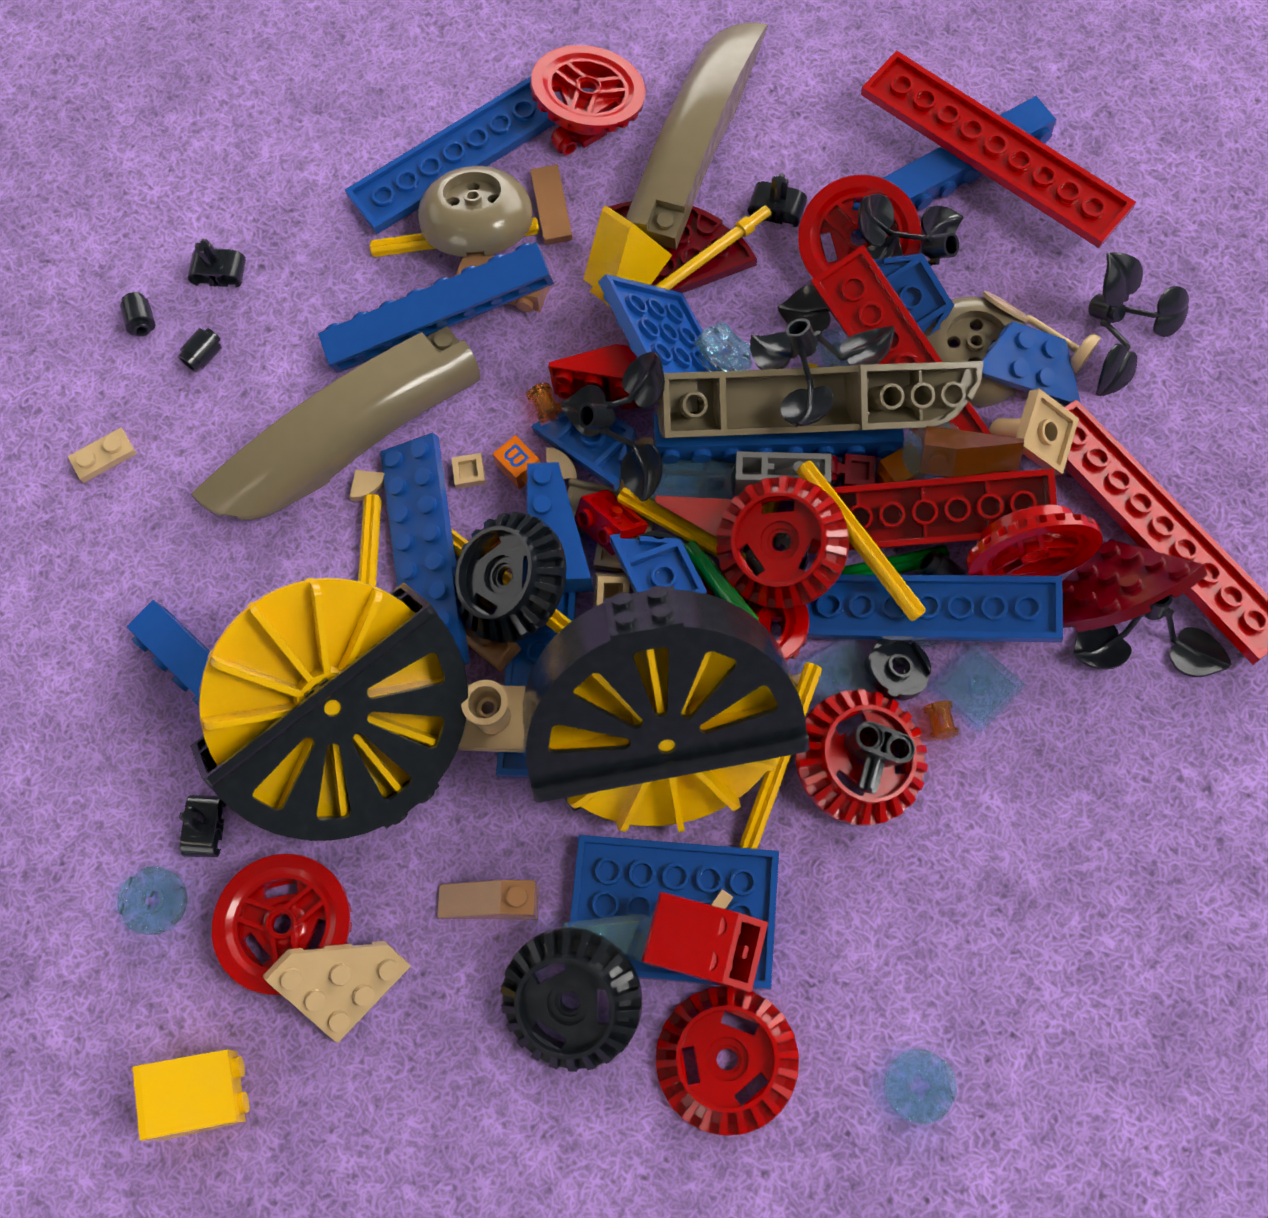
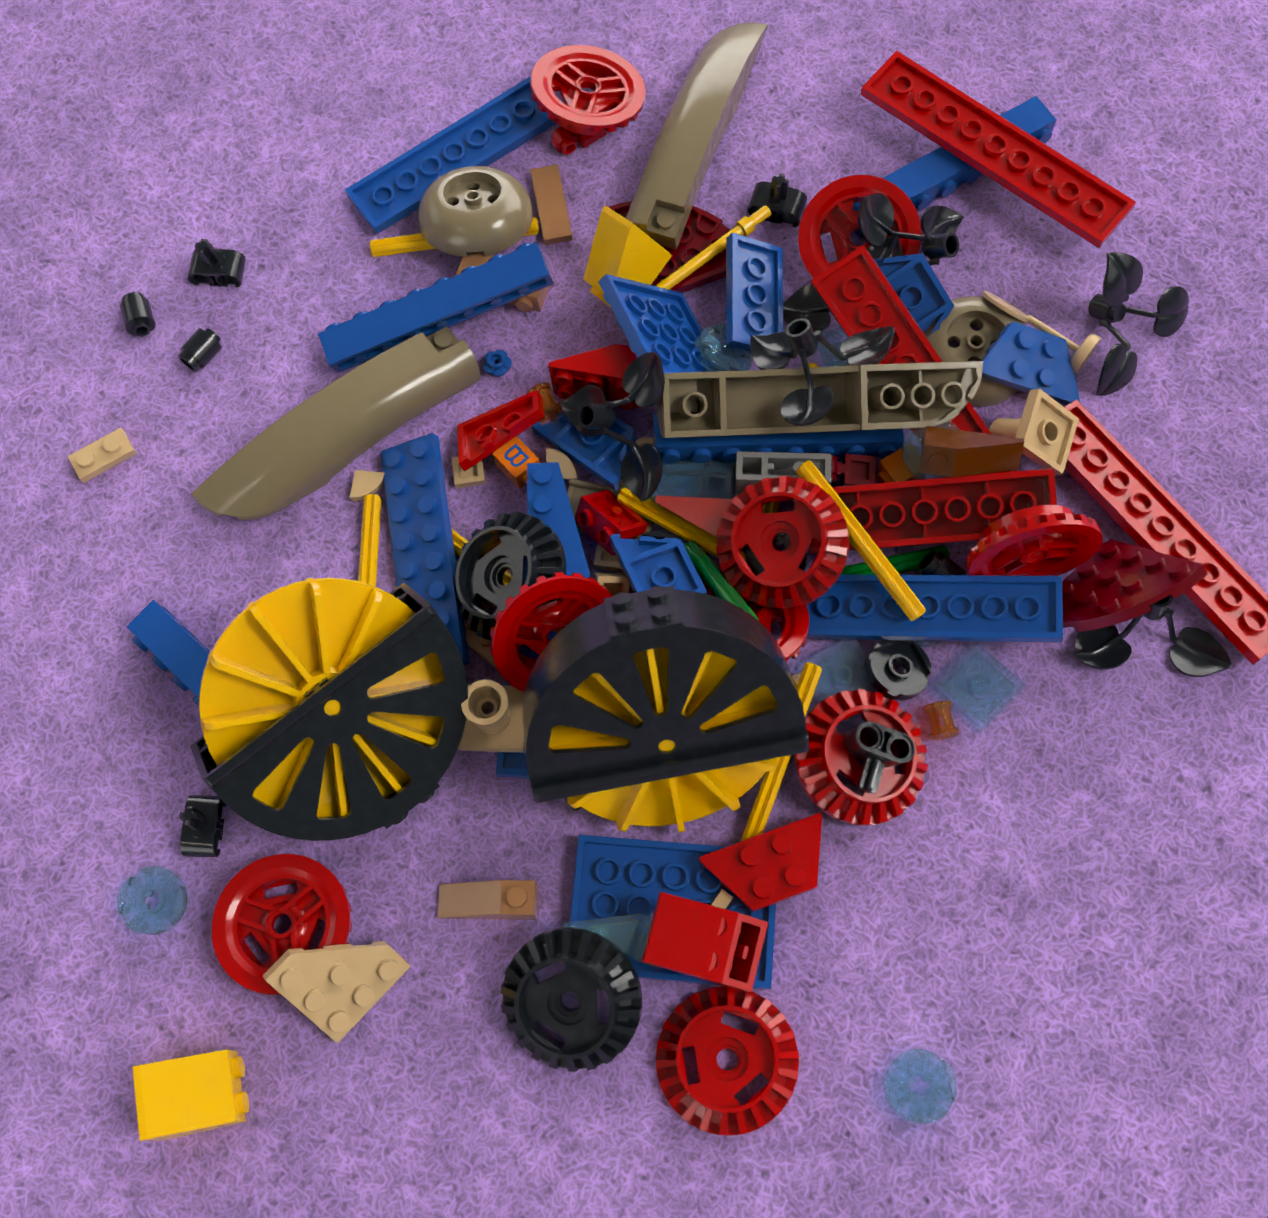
none -> red wing [457,390,544,472]
none -> blue plate [483,349,512,377]
none -> red gear [490,572,613,692]
none -> red wing [699,812,822,913]
none -> blue plate [726,233,783,352]

